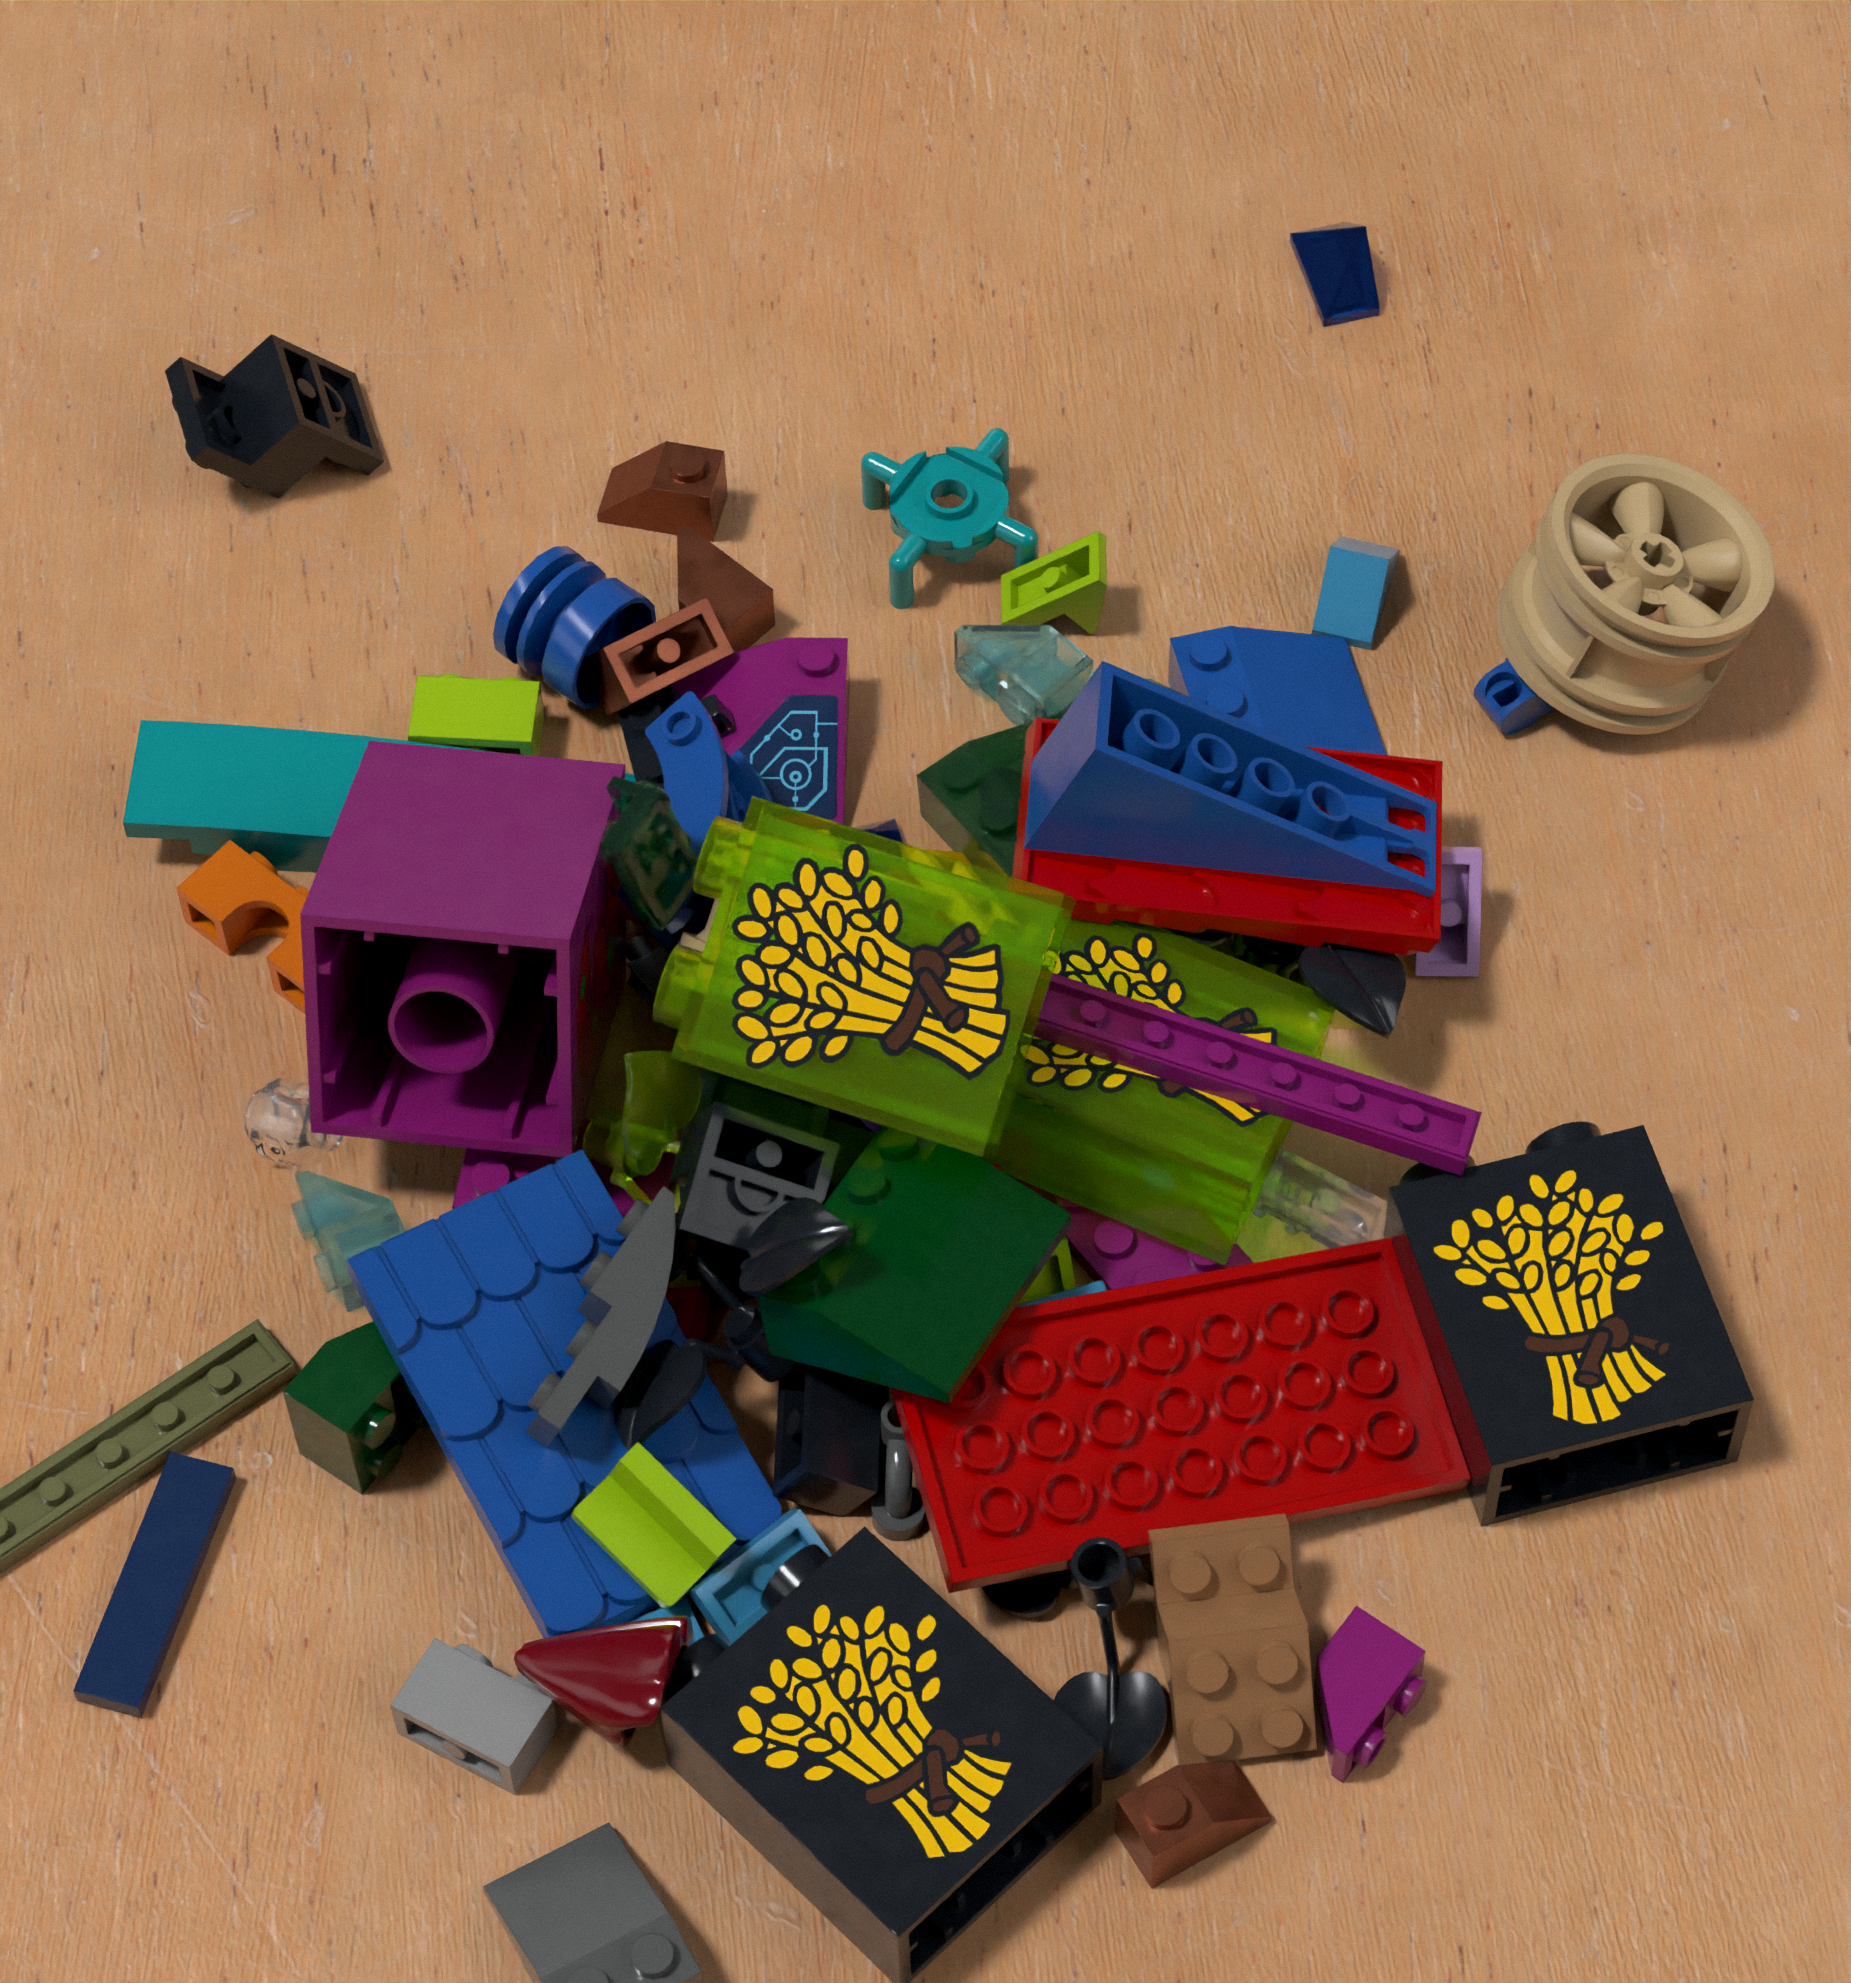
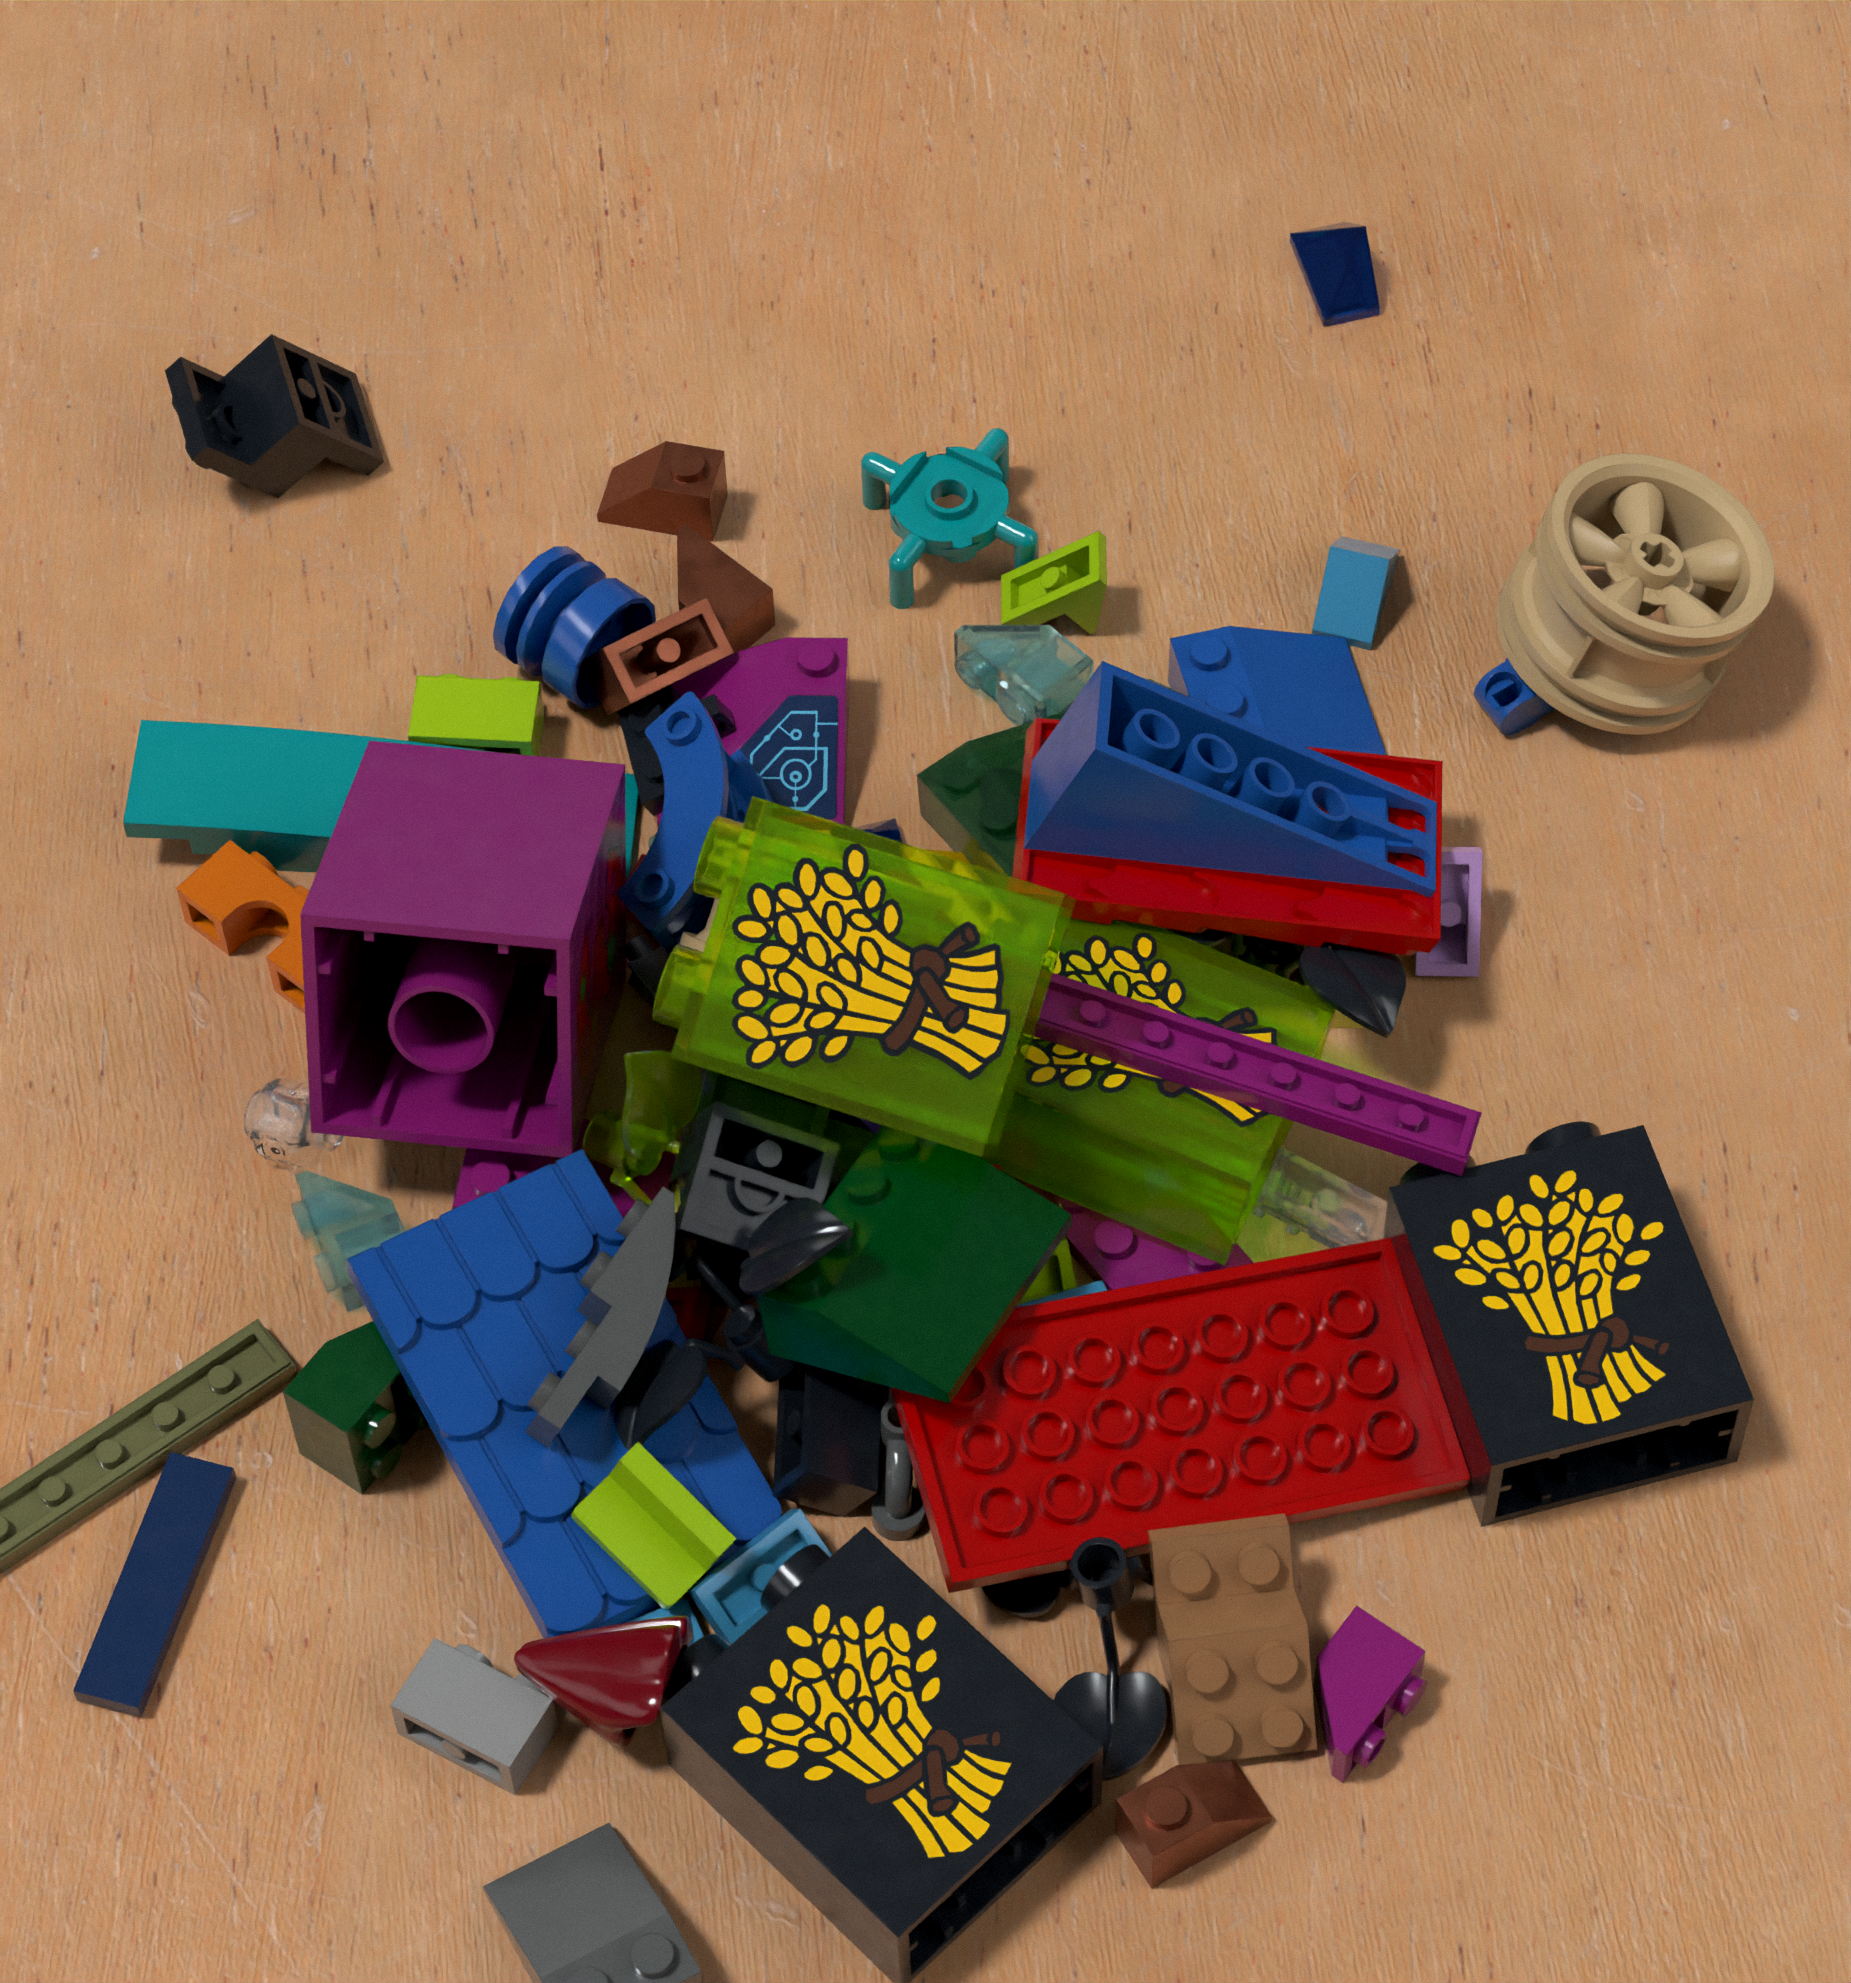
clear green bracket [600,776,704,931] -> none

